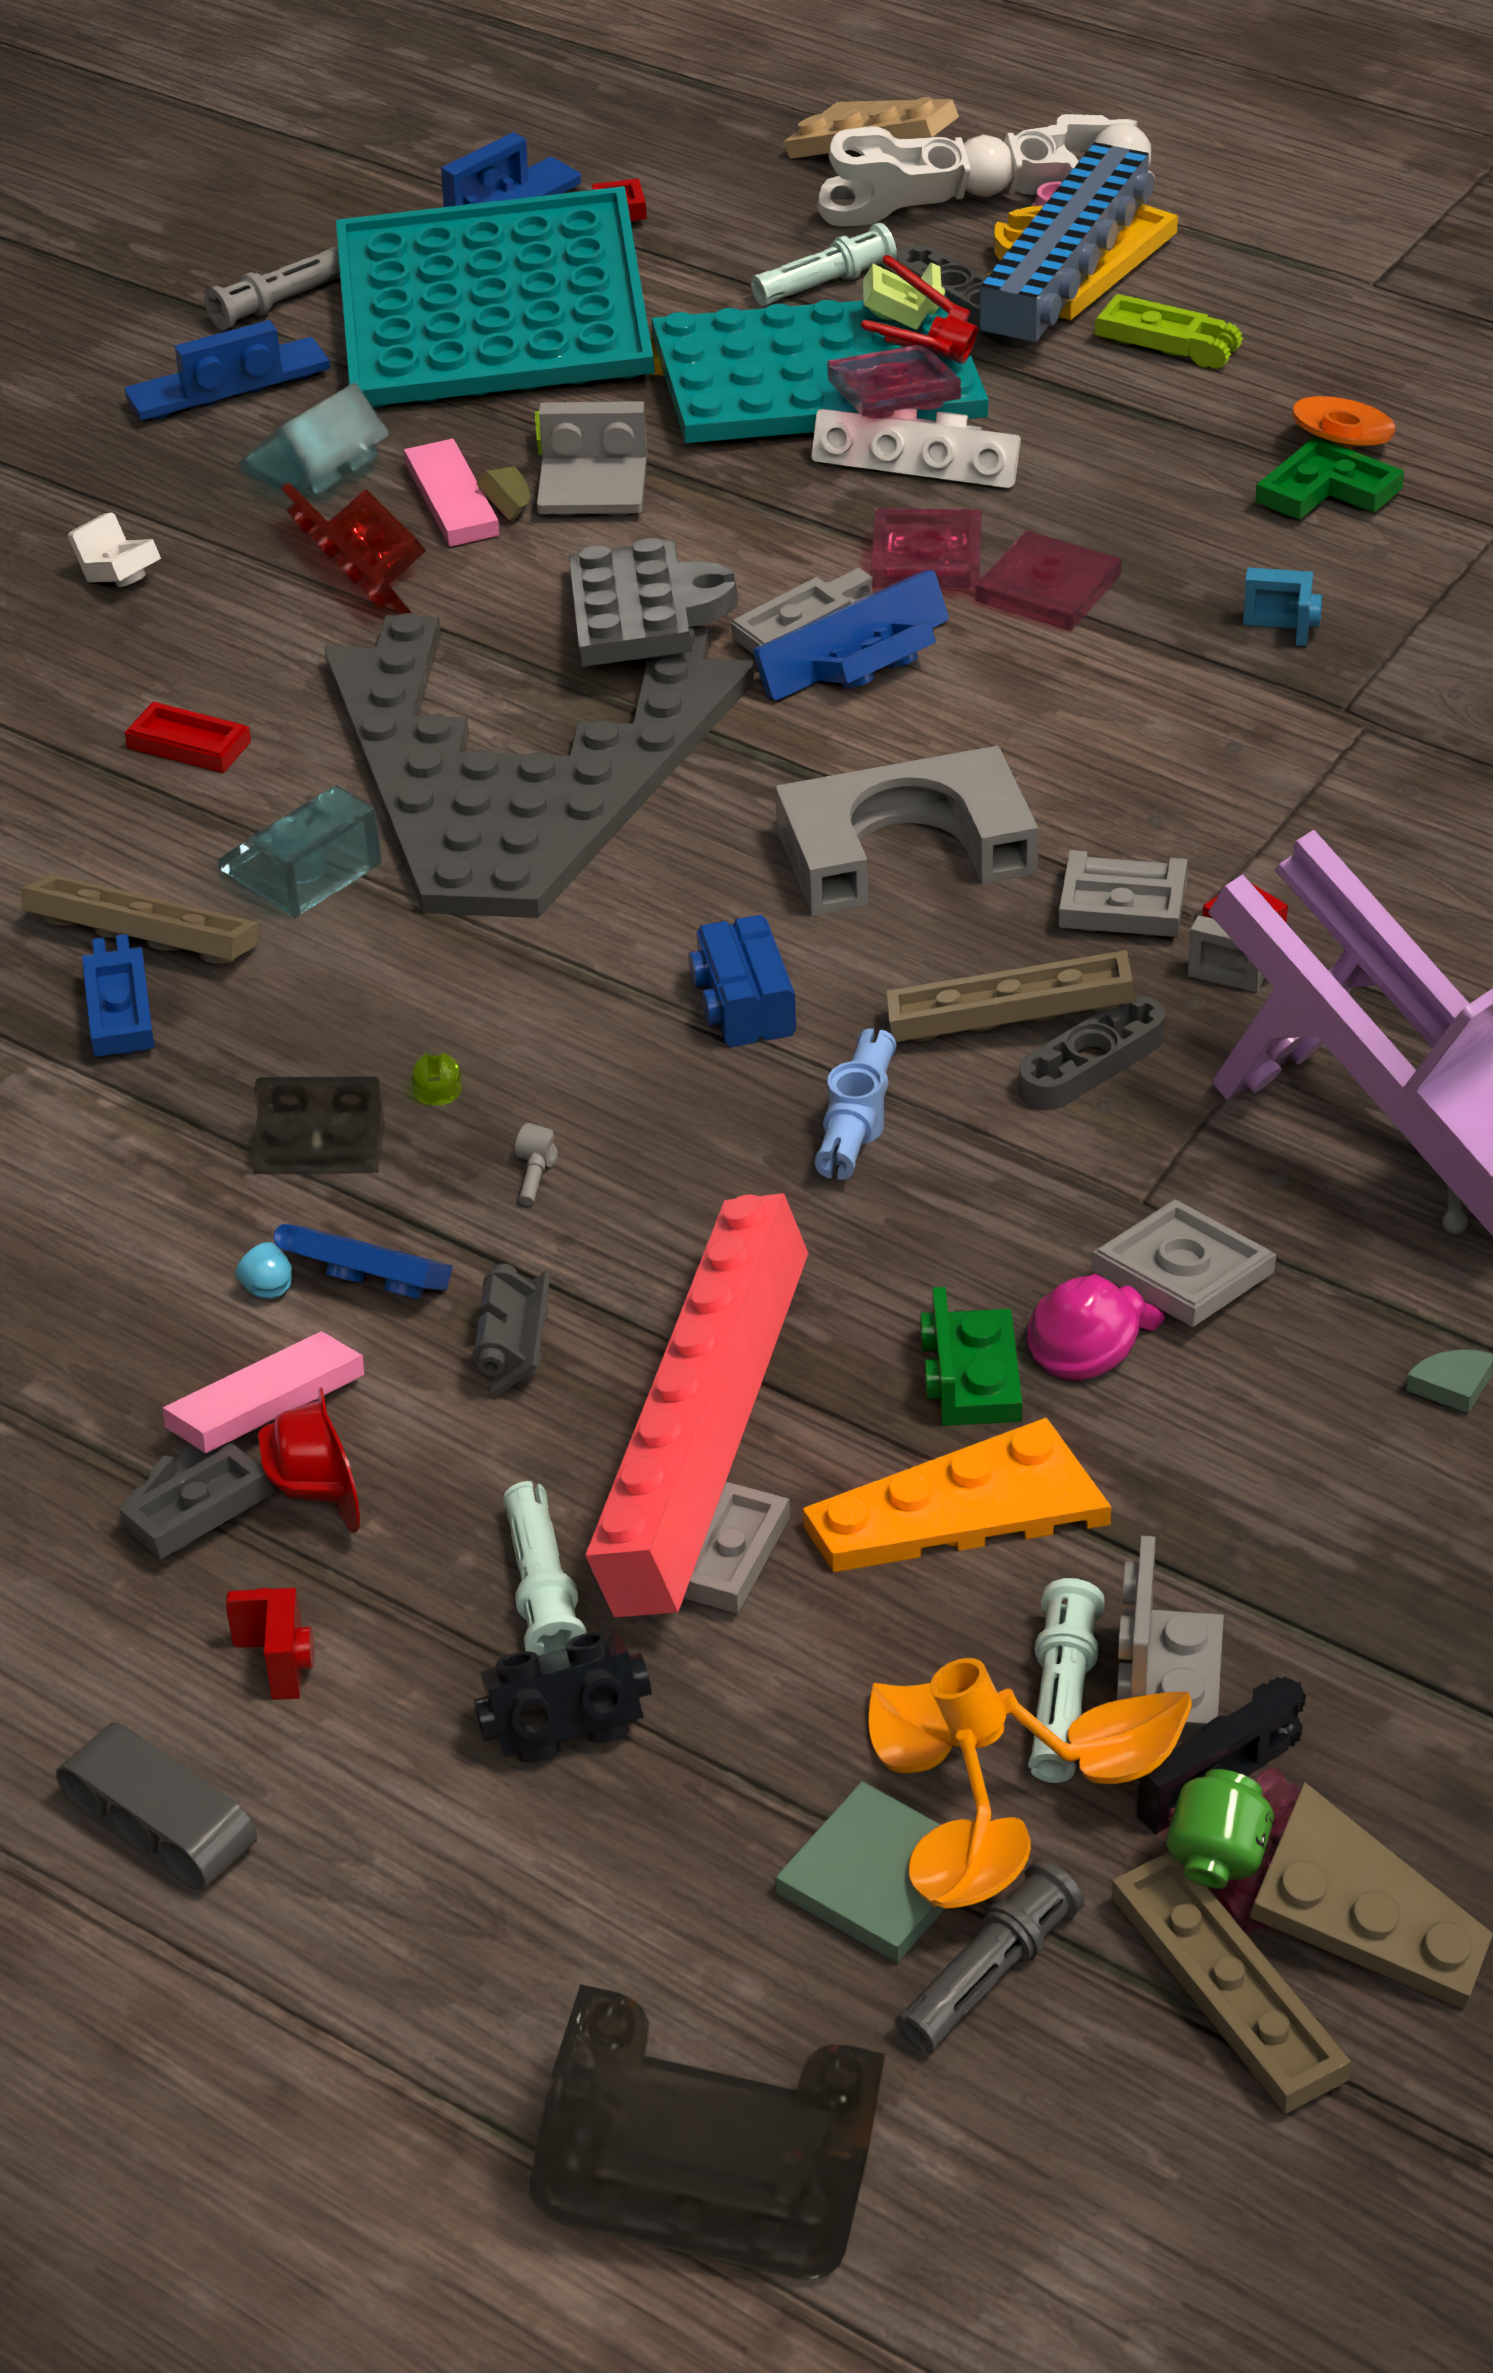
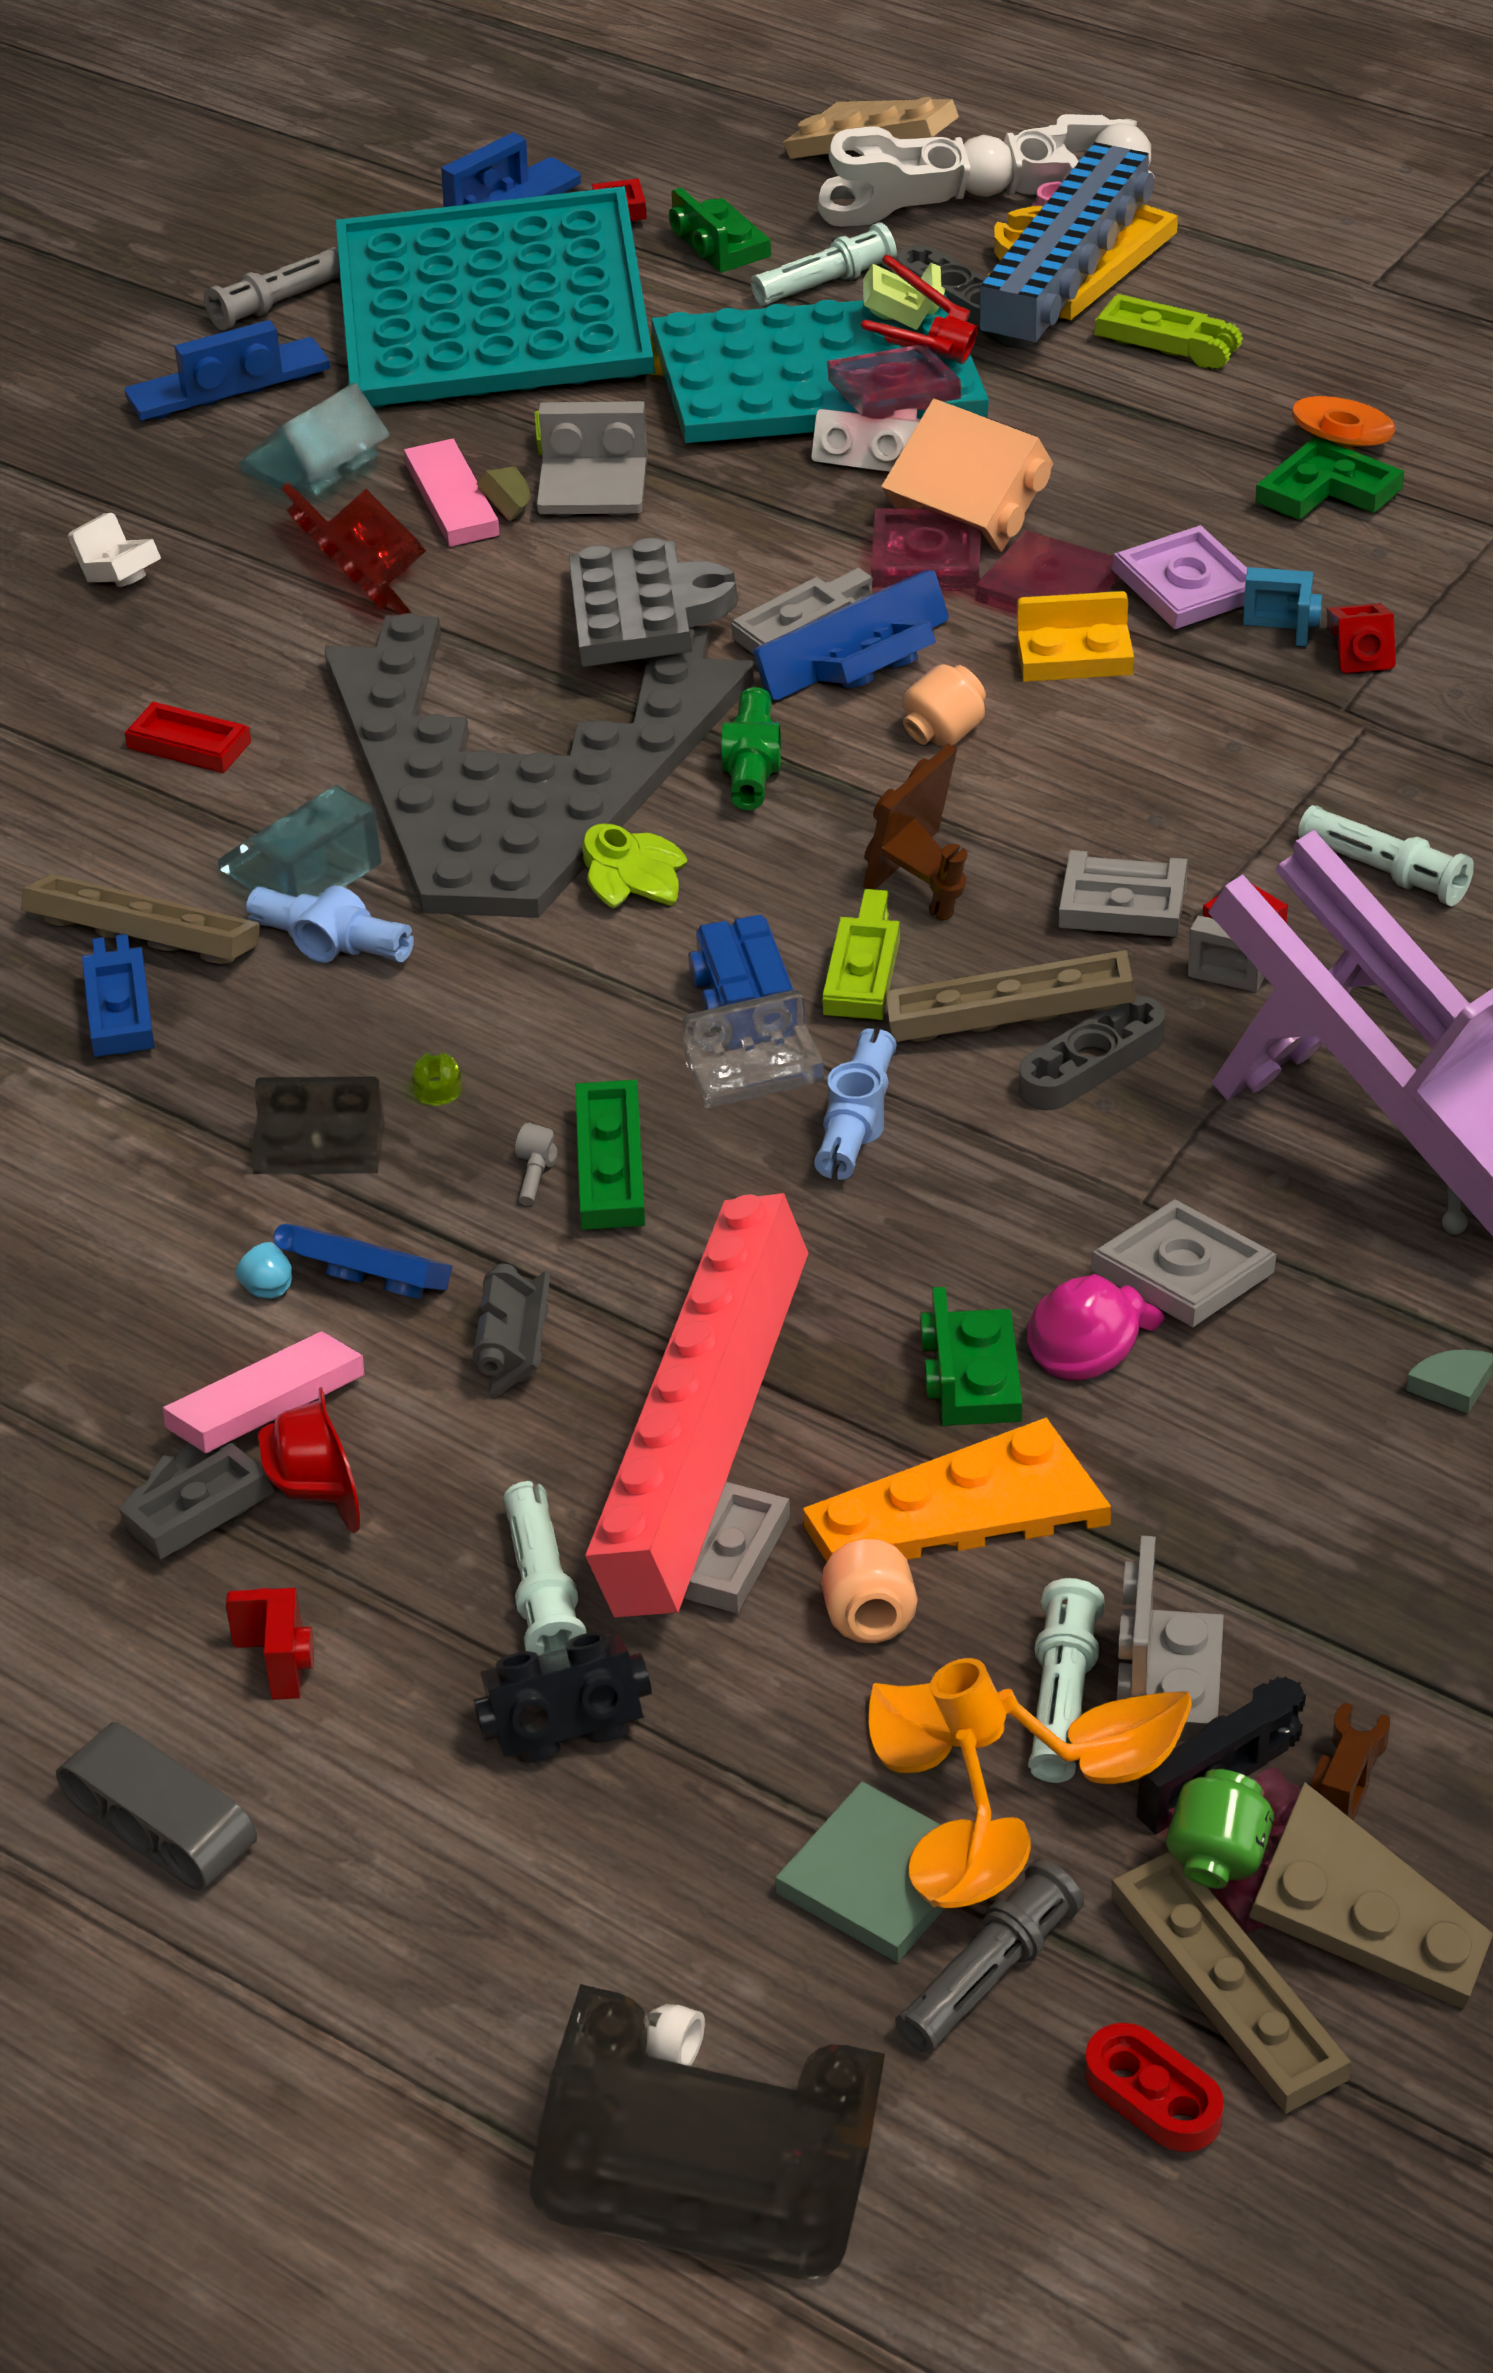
light grey arch [775,745,1038,916] -> none
none -> light blue pin [246,886,414,963]
none -> green plate [575,1079,645,1230]
none -> lime plate [582,823,688,908]
none -> white hinge [640,2004,705,2072]
none -> green bracket [669,187,771,273]
none -> clear bracket [682,990,824,1109]
none -> green pin [721,687,781,810]
none -> light nougat head [821,1539,918,1644]
none -> lime hinge [822,889,900,1020]
none -> reddish brown plate [863,743,967,920]
none -> light nougat panel [881,398,1054,553]
none -> light nougat head [902,664,986,747]
none -> yellow bracket [1017,591,1134,682]
none -> red plate [1085,2023,1224,2152]
none -> lavender plate [1111,525,1247,629]
none -> light aqua pin [1298,805,1474,907]
none -> reddish brown plate [1311,1703,1390,1821]
none -> red bracket [1326,603,1396,673]

